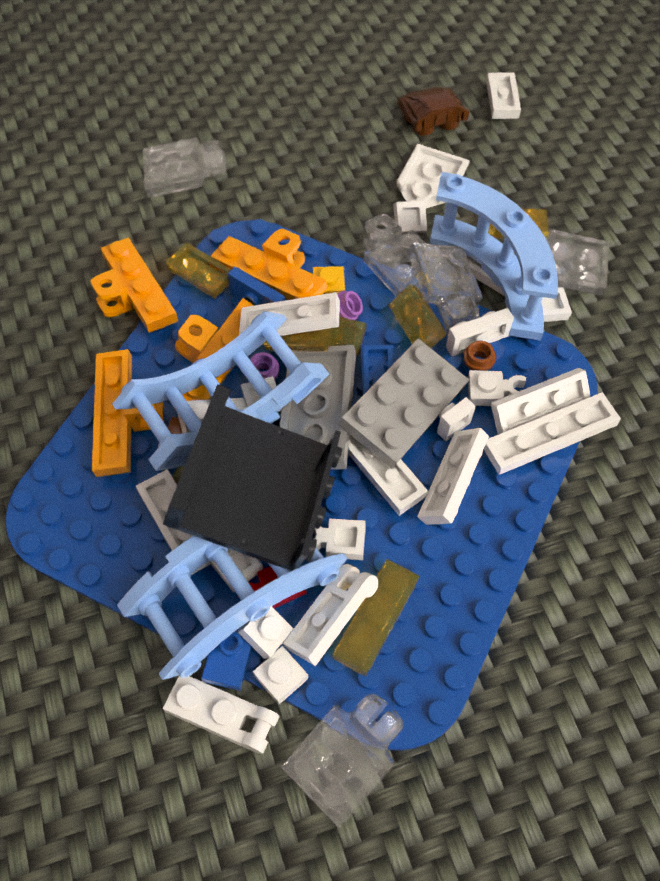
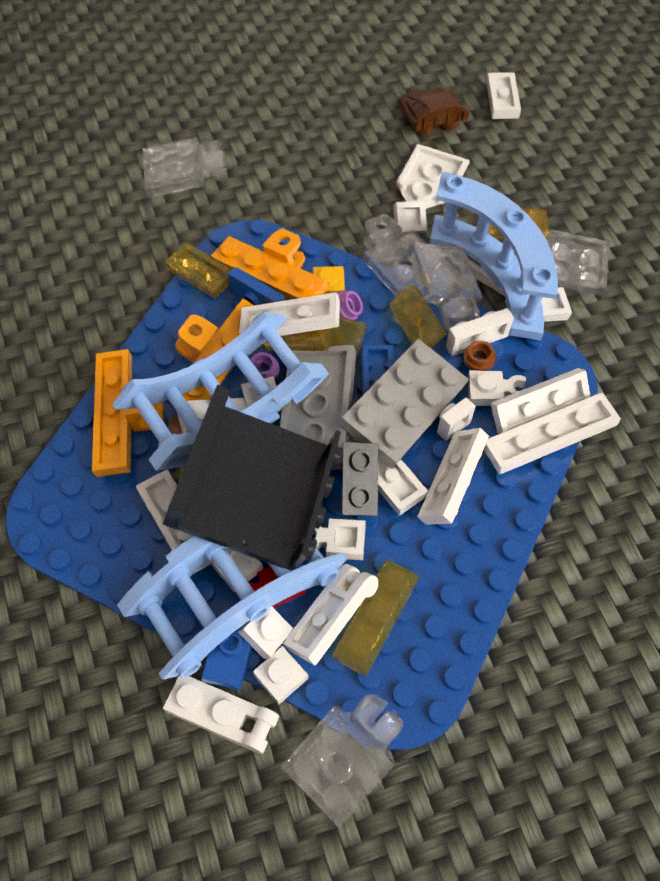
light orange plate [91,237,178,333] -> none
none -> hinge [341,442,379,516]

